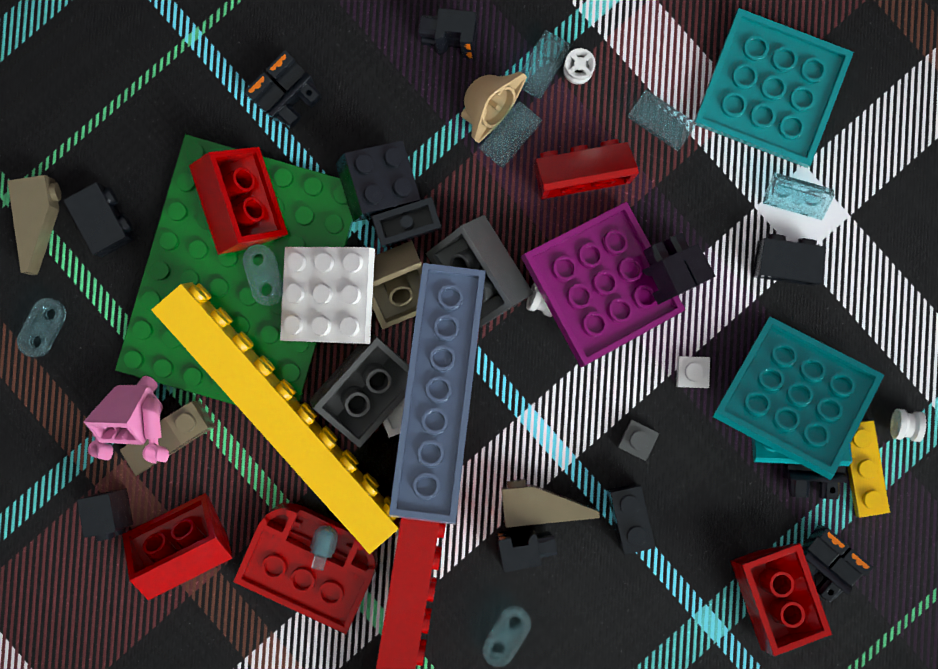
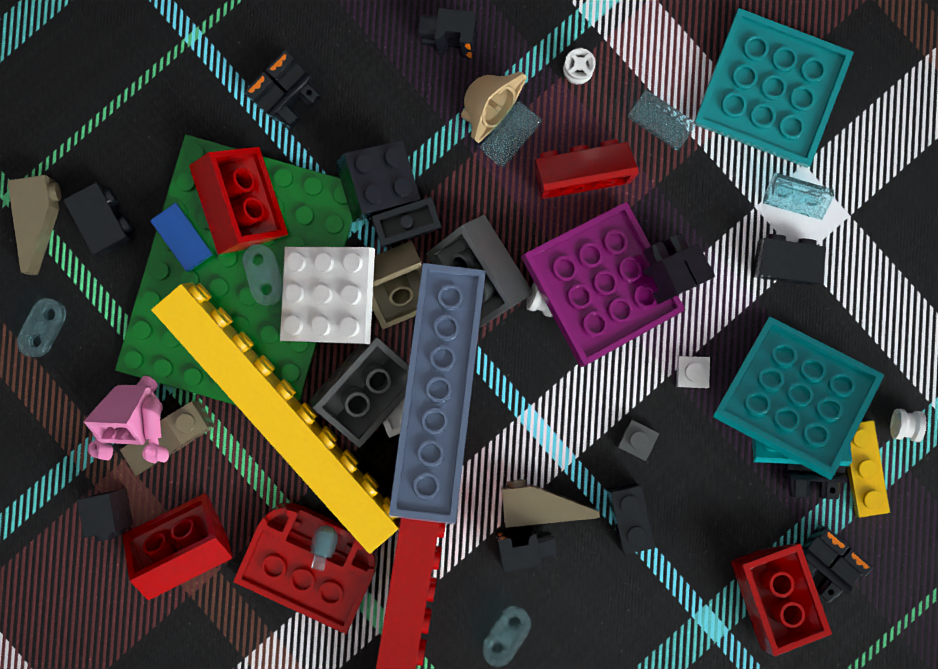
clear light blue plate [521,30,572,100] -> none
none -> blue tile [150,203,214,272]

